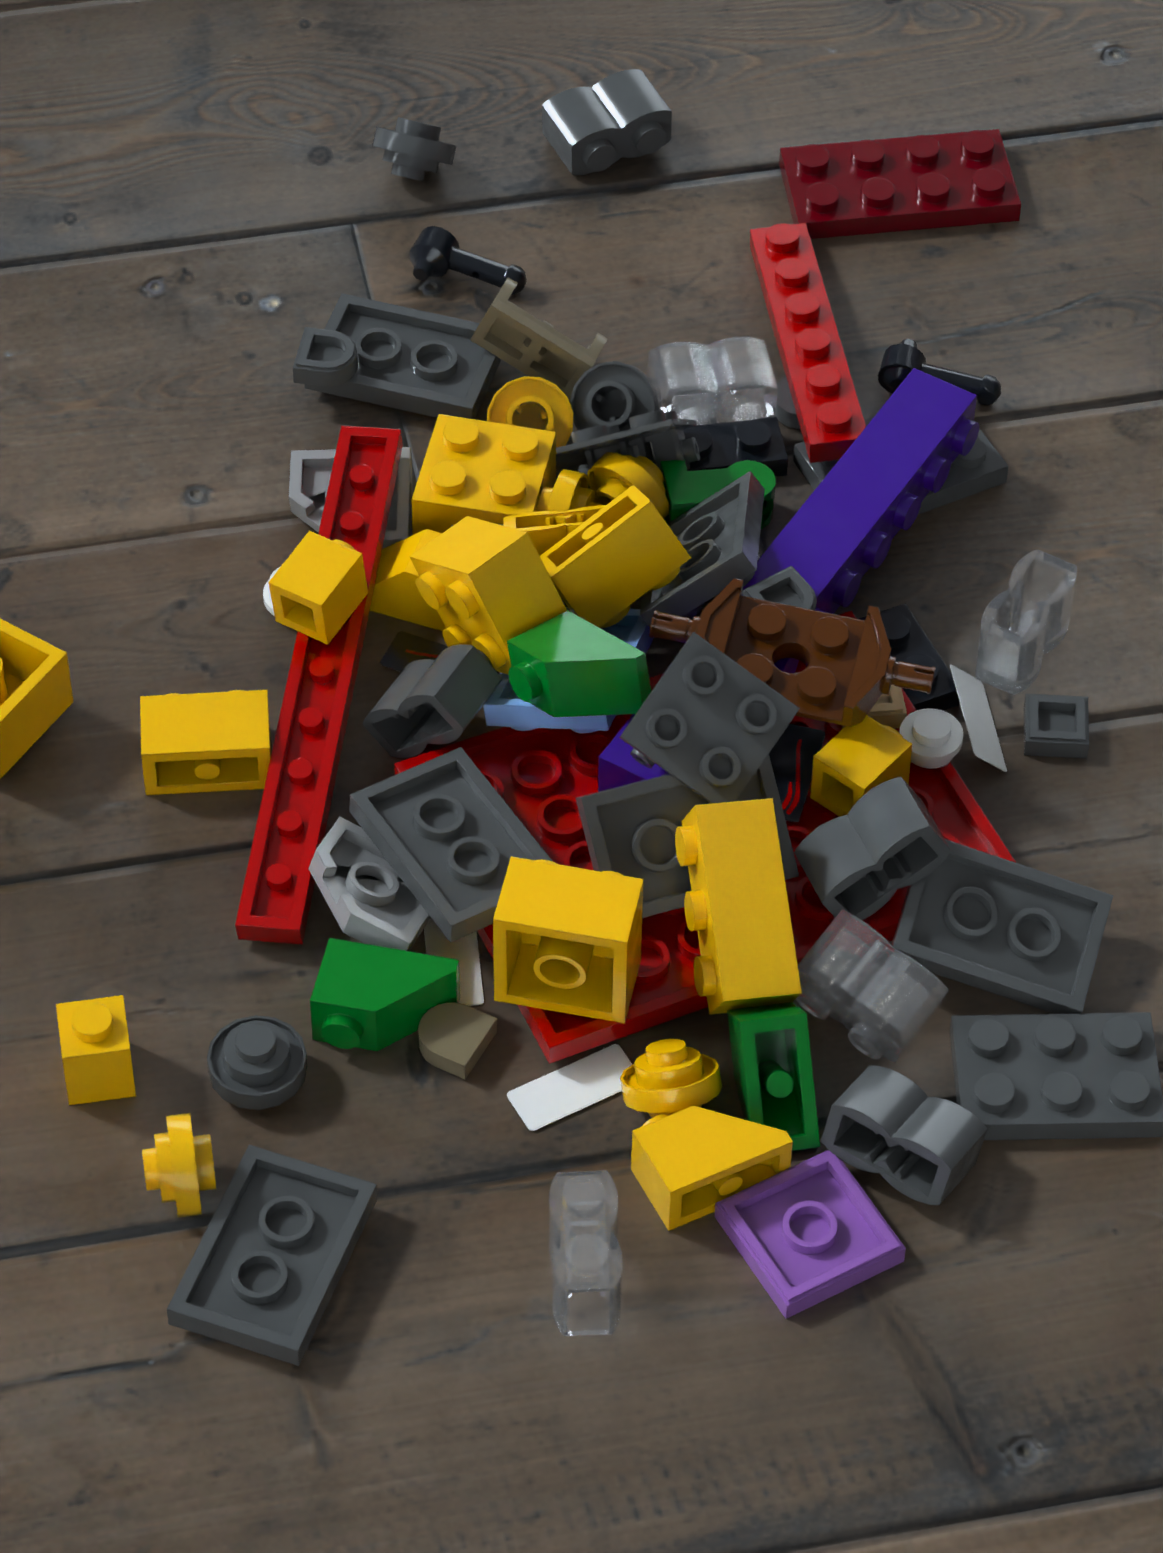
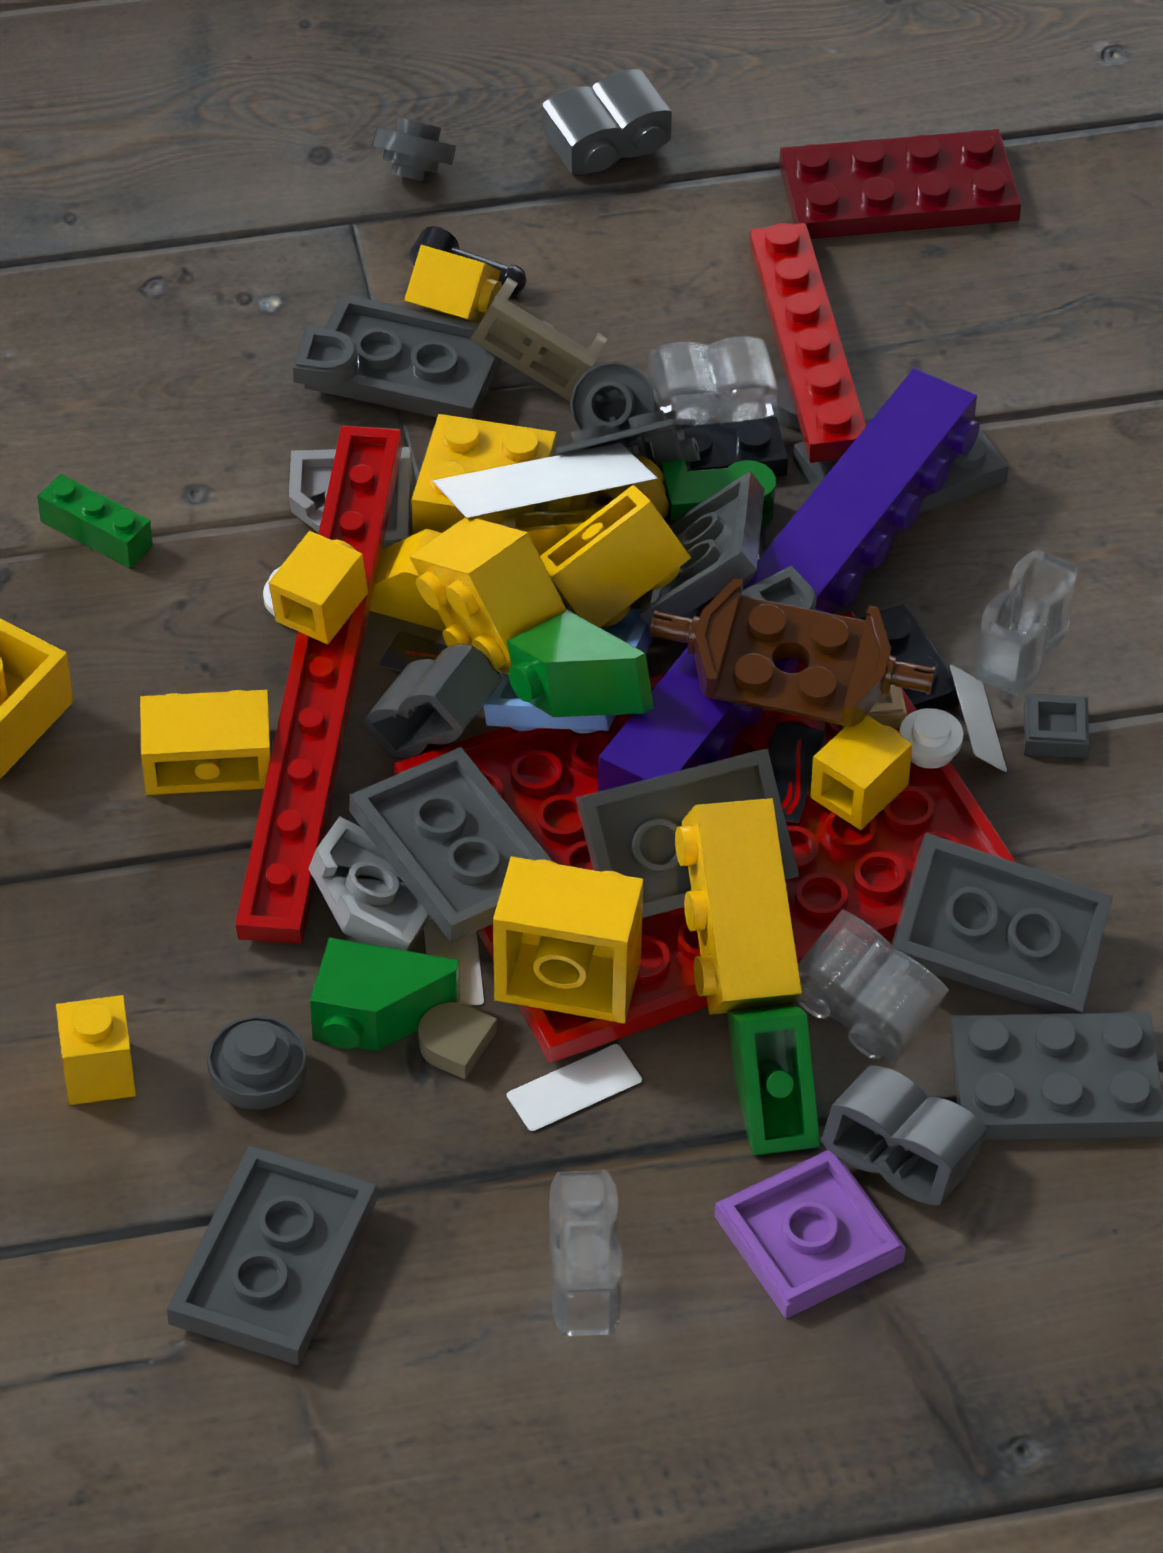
yellow plate [142,1113,216,1217] -> none
yellow plate [487,376,574,454] -> none
dark grey hinge [619,632,800,803] -> none
yellow plate [620,1039,722,1117] -> none
yellow slope [631,1106,793,1231] -> none
dark grey brick [794,777,951,927] -> none
black piece [878,339,1001,405] -> none
none -> green piece [37,474,153,569]
none -> yellow brick [404,245,502,323]
none -> white sticker [433,443,658,518]

